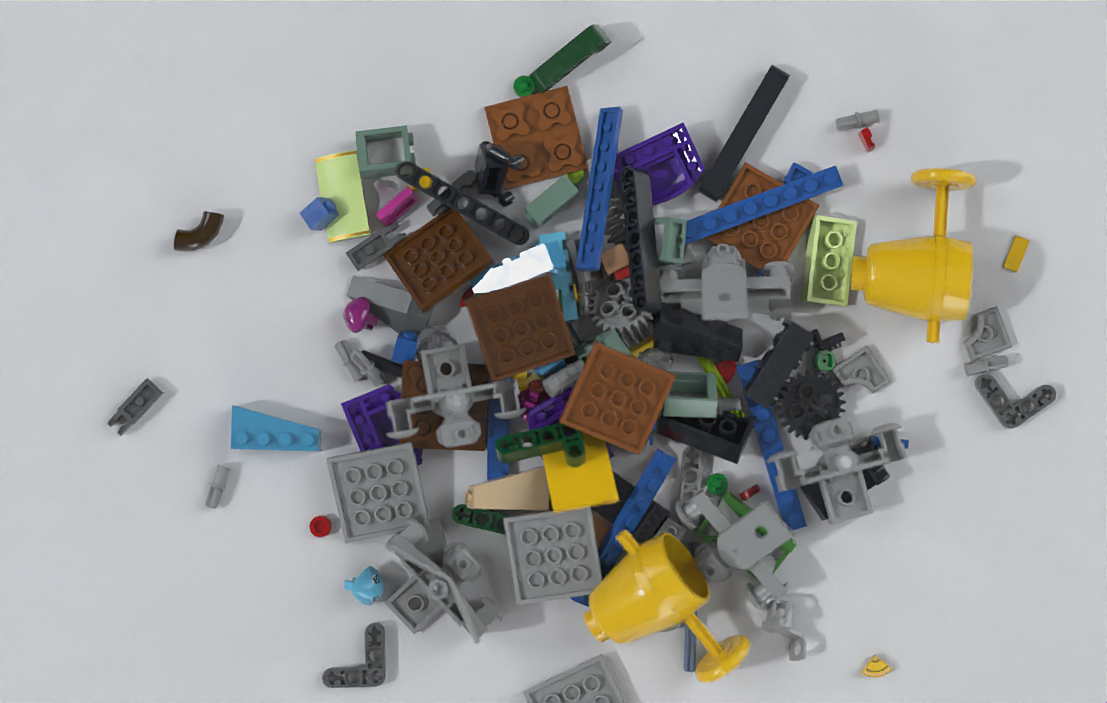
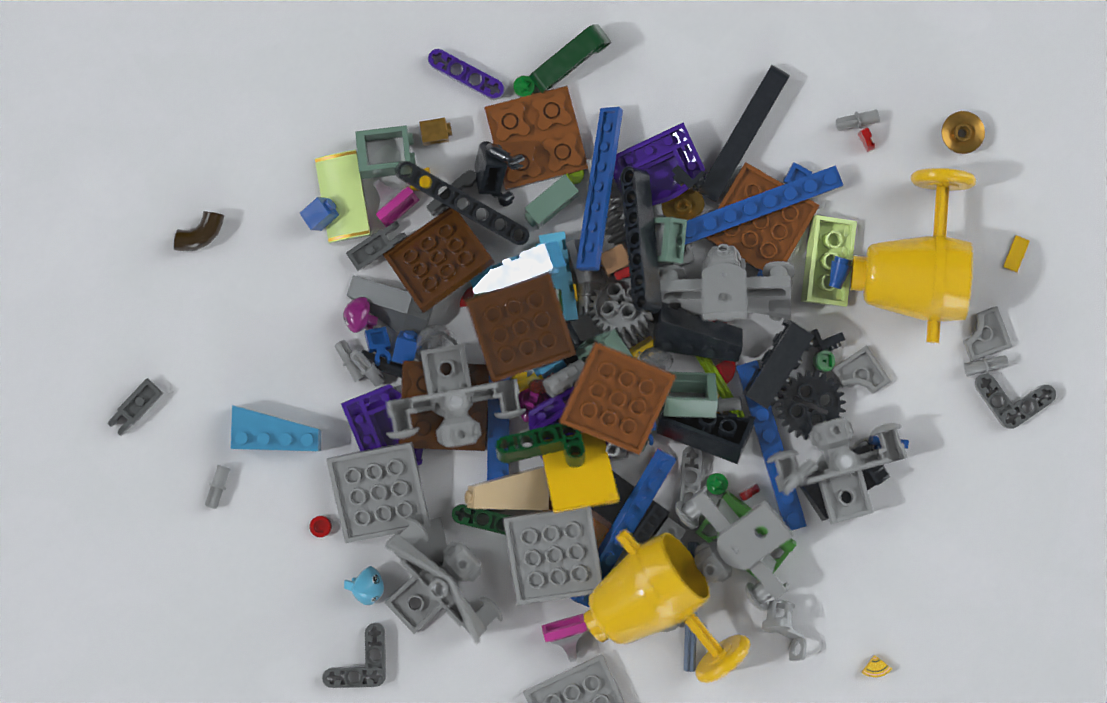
none -> blue plate [364,326,391,366]
none -> pearl gold brick [419,117,452,146]
none -> dark purple beam [428,49,504,100]
none -> dark pink piece [541,614,587,662]
none -> light grey axle [606,443,630,460]
none -> pearl gold dish [661,189,705,221]
none -> black bracket [671,164,706,190]
none -> light grey axle [778,459,818,495]
none -> blue cone [829,256,852,289]
none -> pearl gold dish [941,111,985,154]

